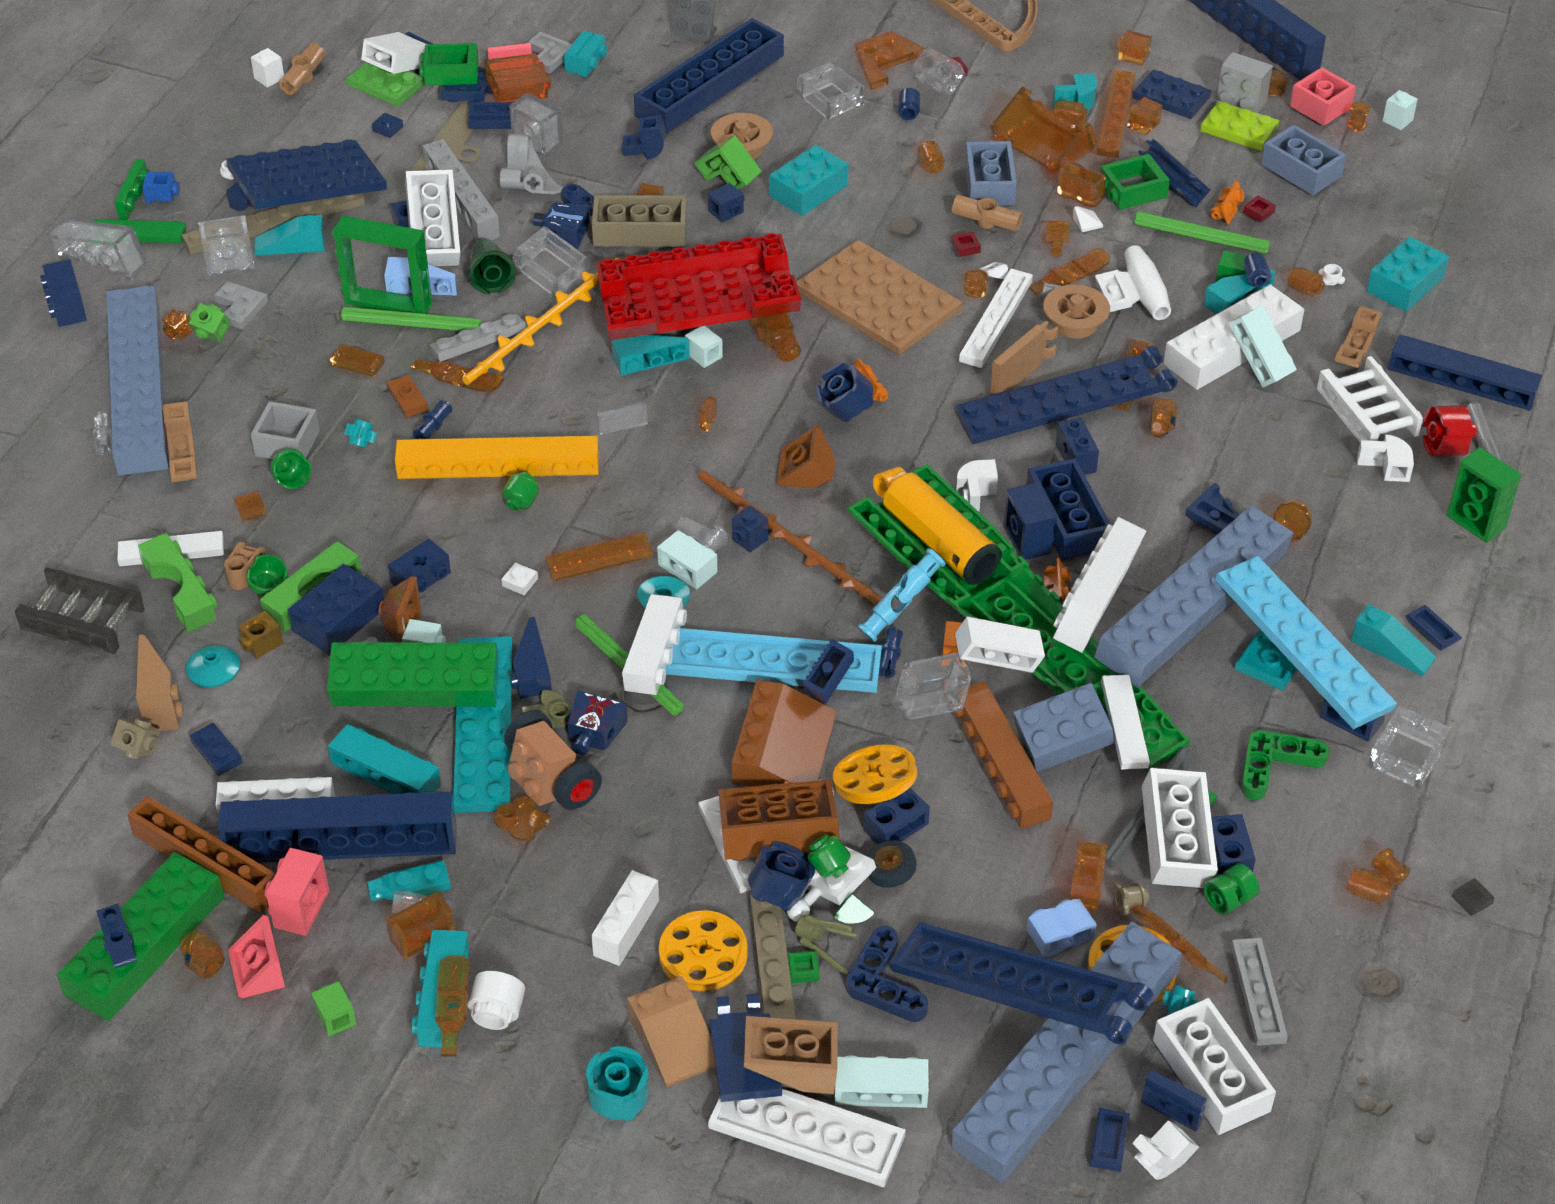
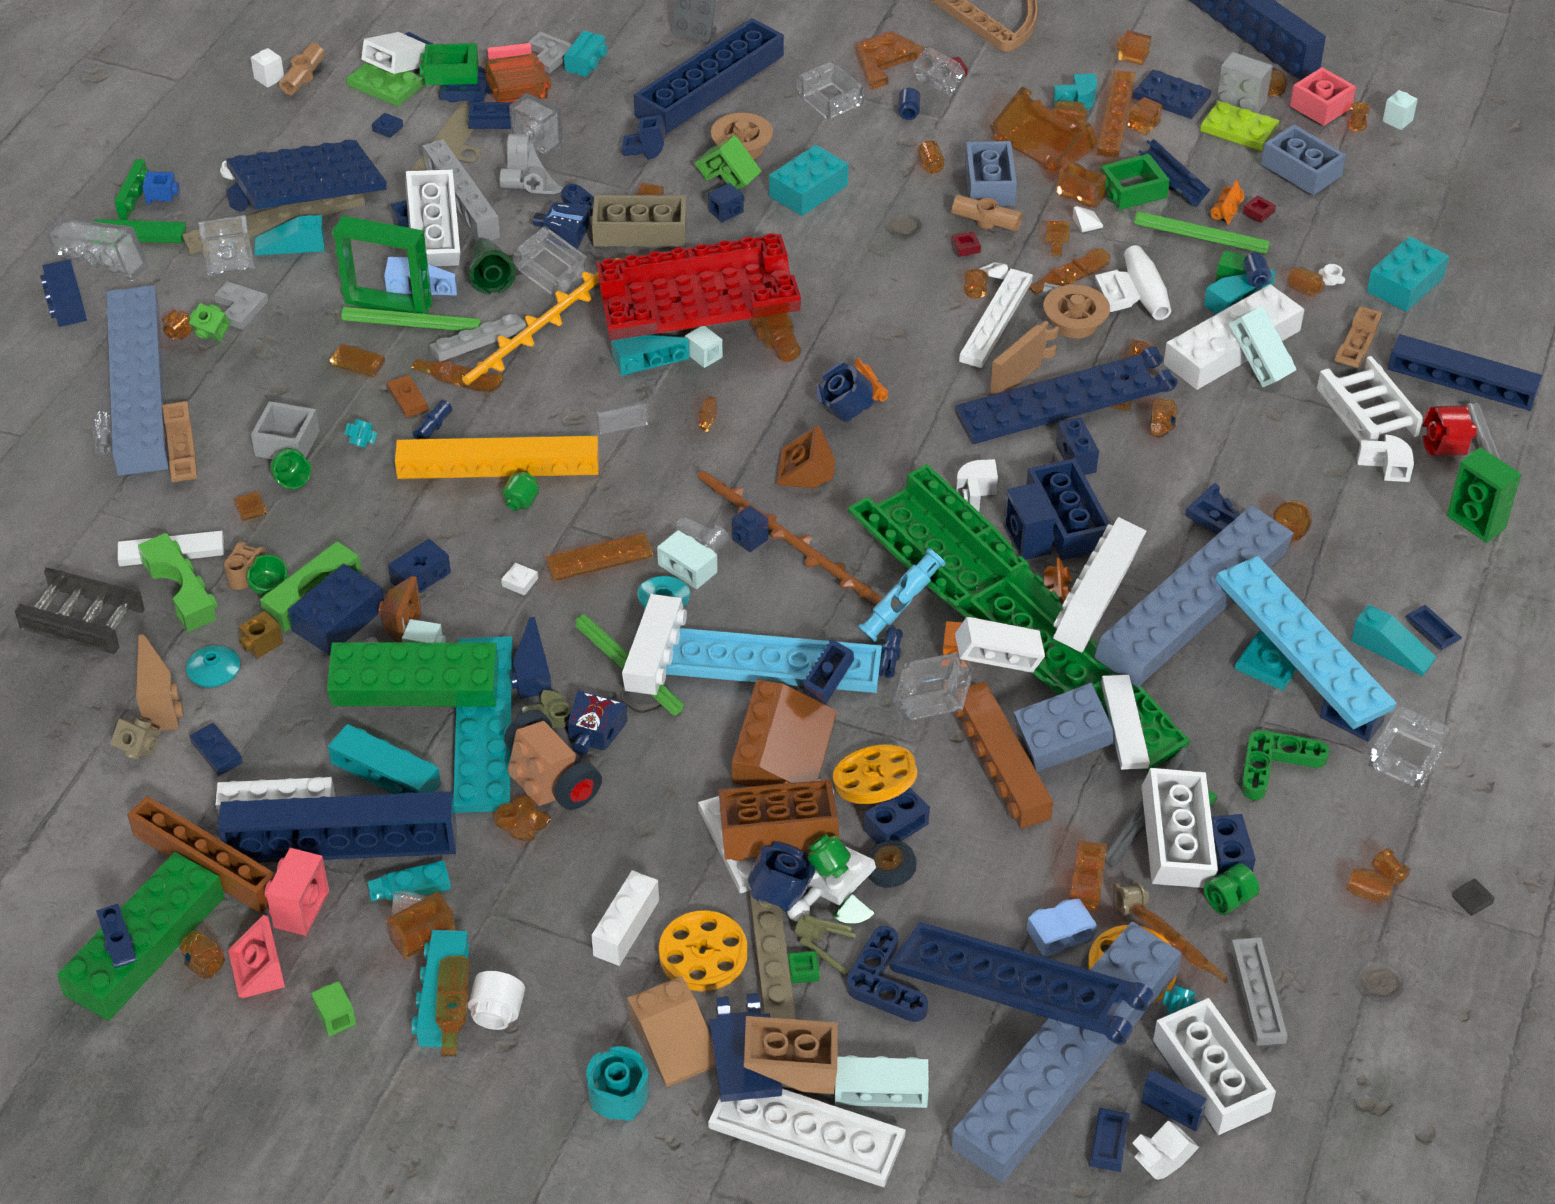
medium nougat plate [796,240,963,355] -> none
light orange piece [873,467,1002,585] -> none

